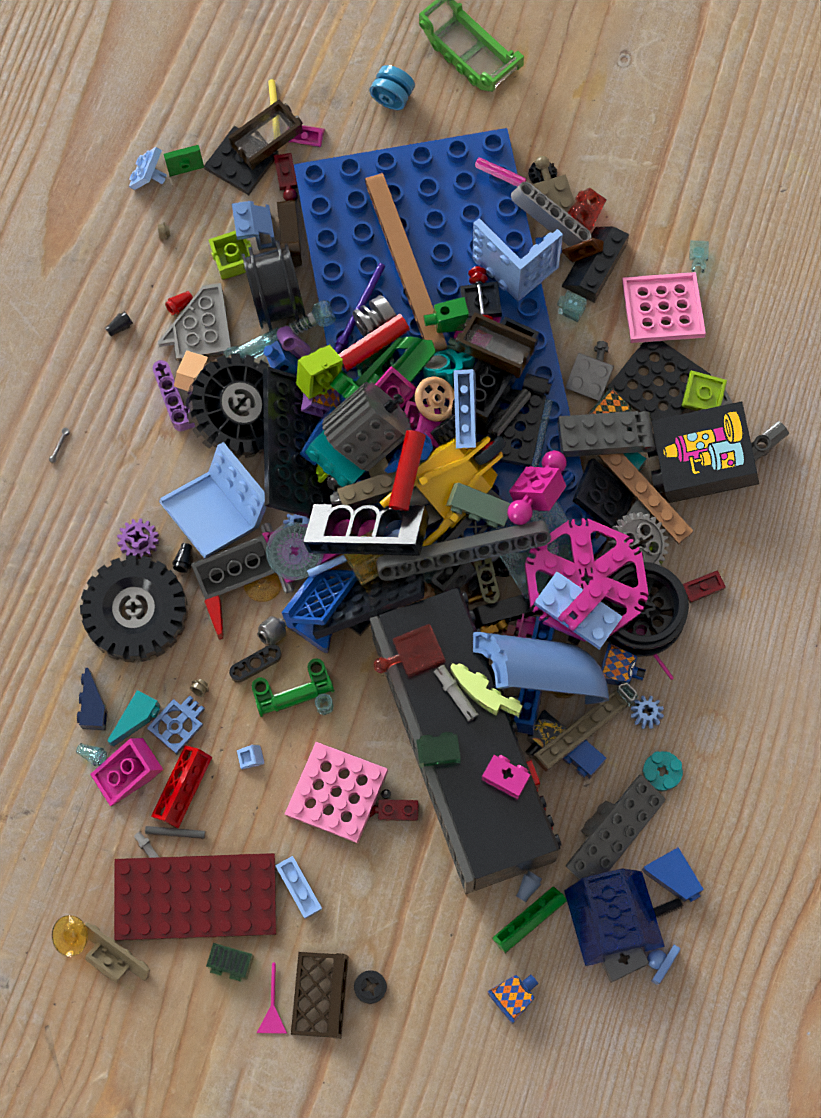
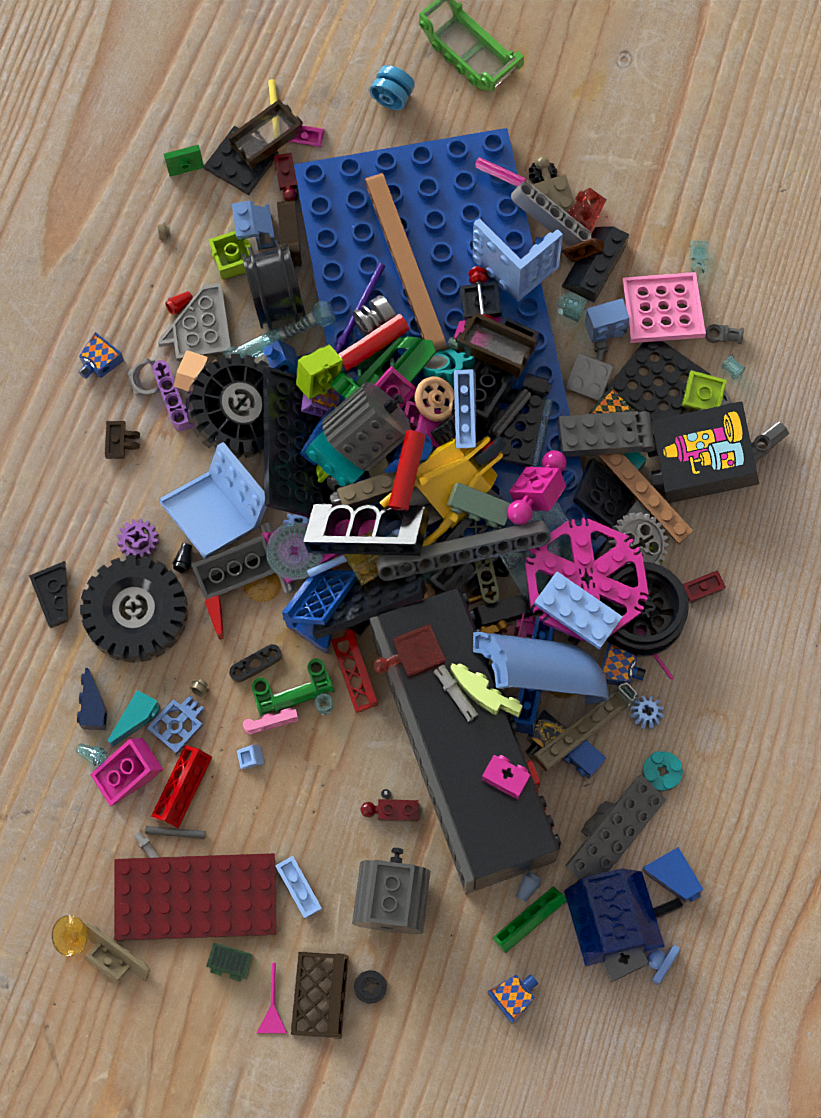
flat silver hinge [49,428,70,463] -> none
black cone [105,311,133,337] -> none
light blue plate [129,147,167,190] -> none
flat silver head [257,616,286,645] -> none
medium lavender piece [277,326,311,359] -> none
bright pink piece [285,742,389,843] -> none
clear green brick [416,732,461,768] -> none
green torso [423,297,469,333] -> none
dark pink plate [557,579,609,632] -> none
none -> black wing [29,561,68,628]
none -> blue torso [78,332,124,379]
none -> dark brown hinge [105,421,140,459]
none -> light grey helmet [127,359,160,395]
none -> bright pink plate [243,708,299,735]
none -> red fence [331,630,378,713]
none -> dark grey piece [352,847,431,934]
none -> medium blue brick [585,298,630,343]
none -> dark grey connector [705,324,744,345]
none -> clear light blue bush [721,355,746,379]

